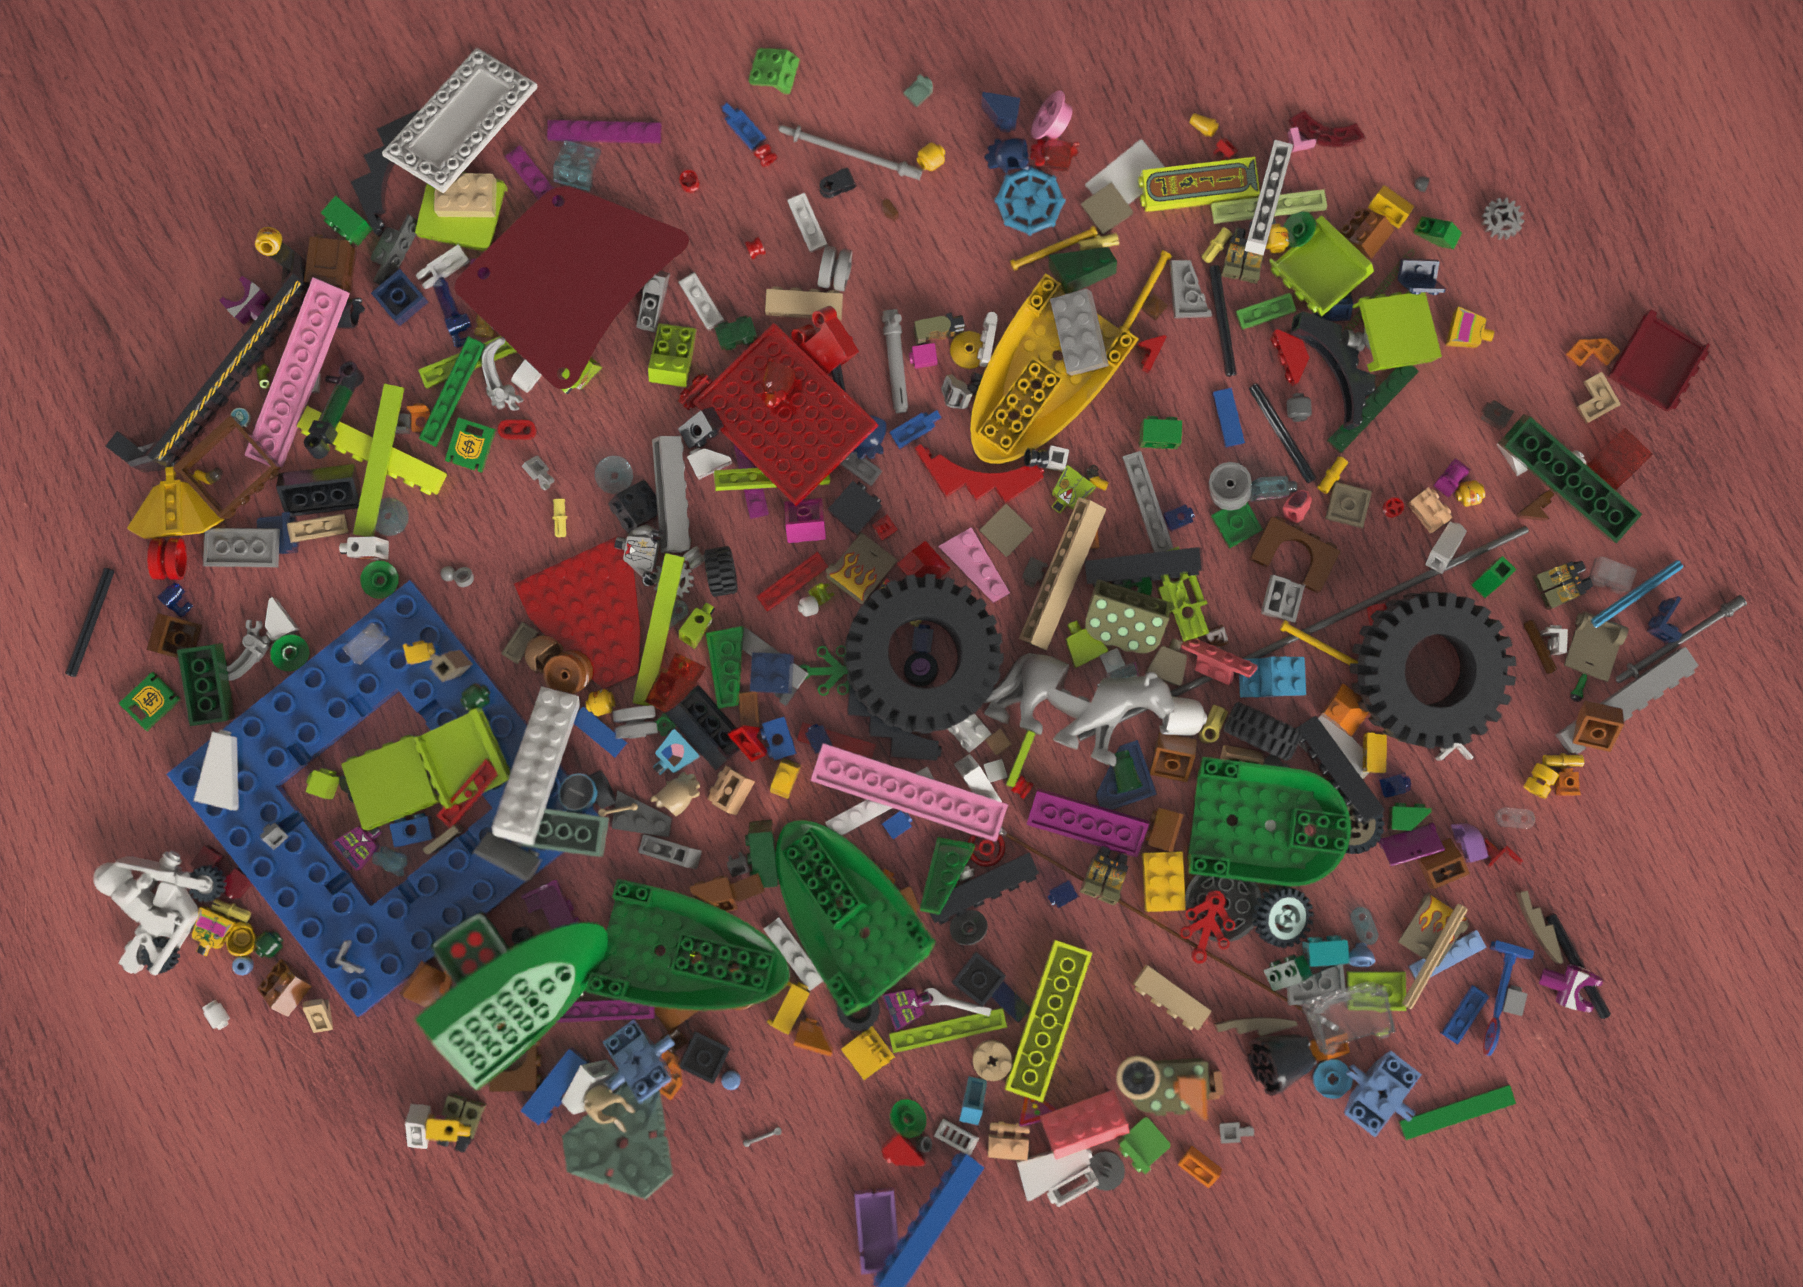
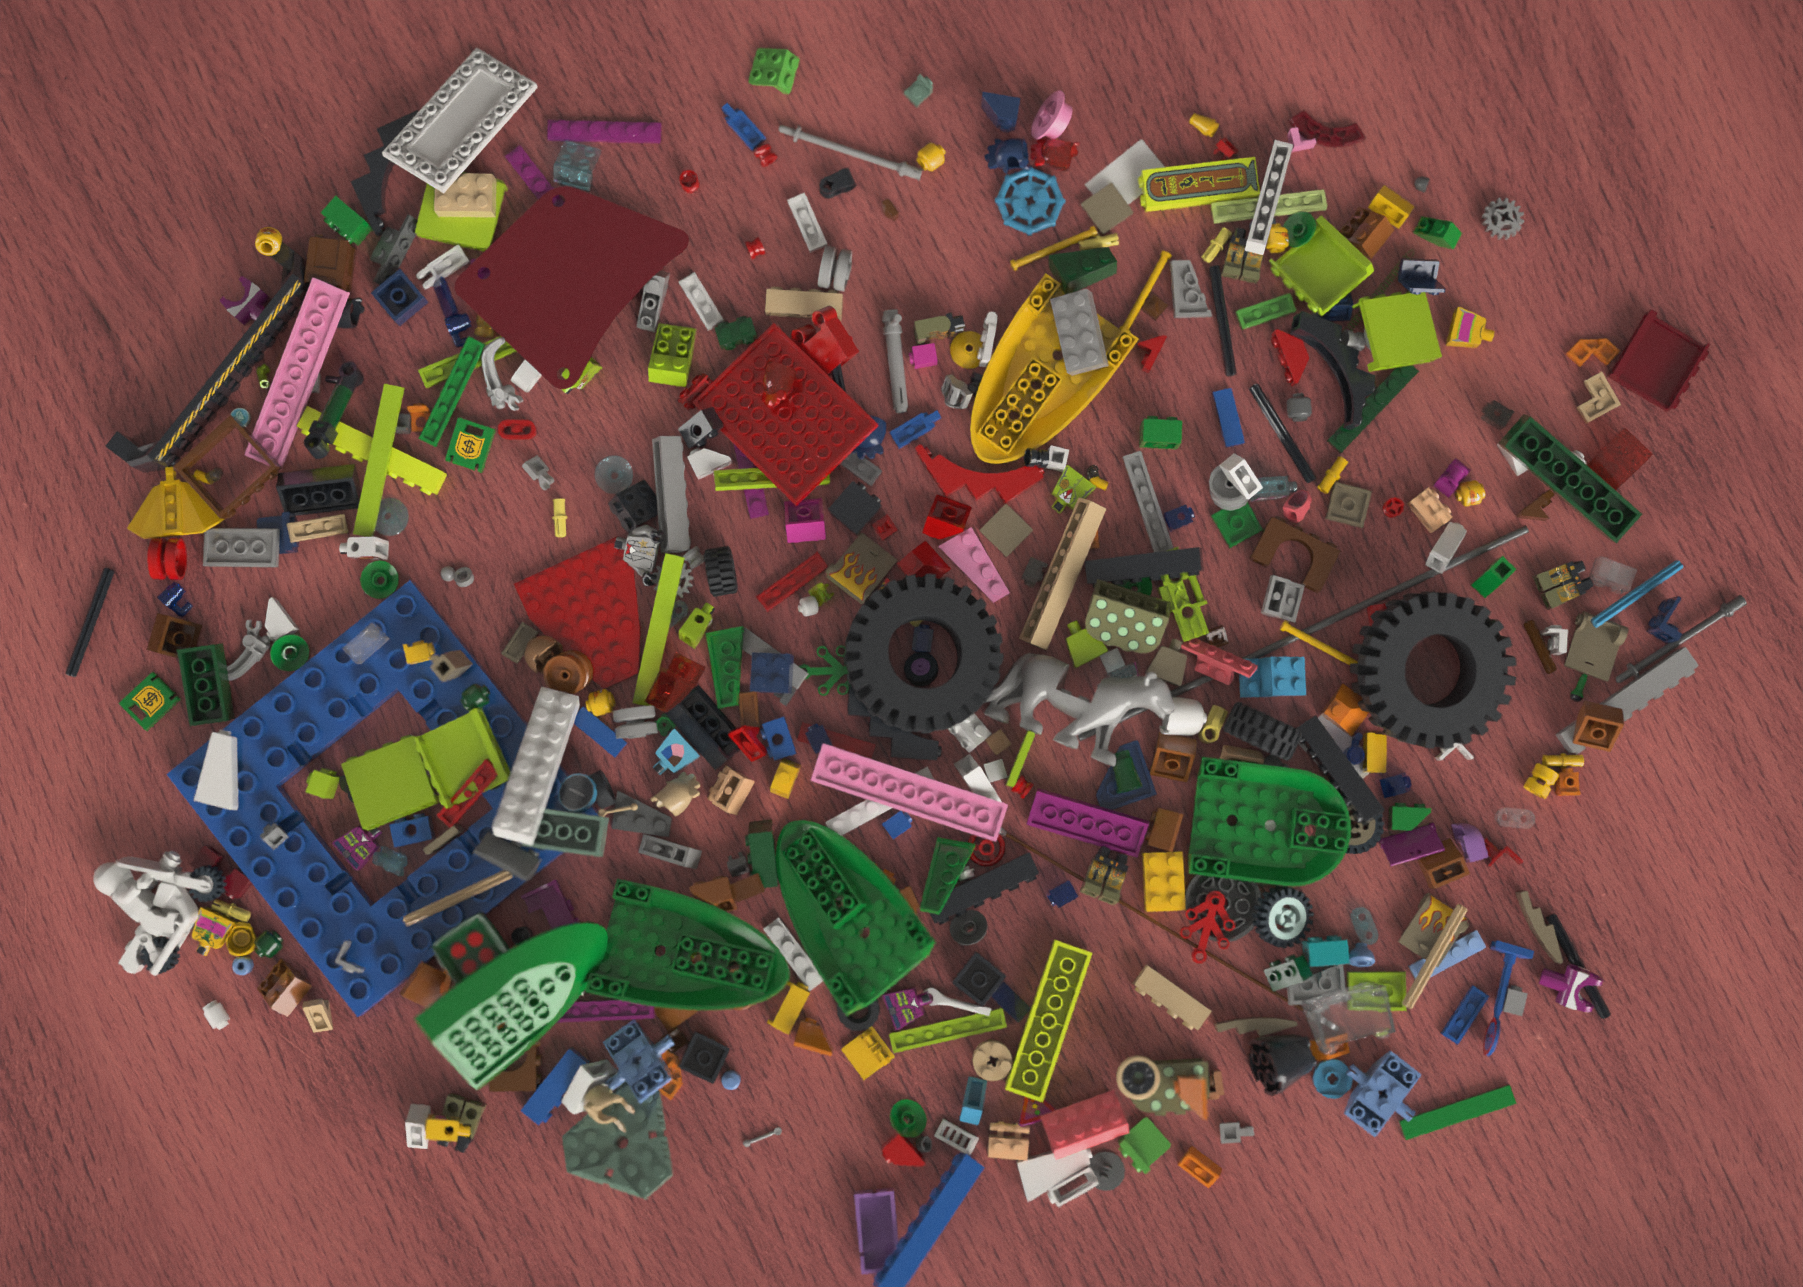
none -> tan axle [403,870,513,926]
none -> red slope [922,494,972,540]
none -> white slope [1219,454,1263,500]
none -> clear blue piece [1344,733,1365,765]

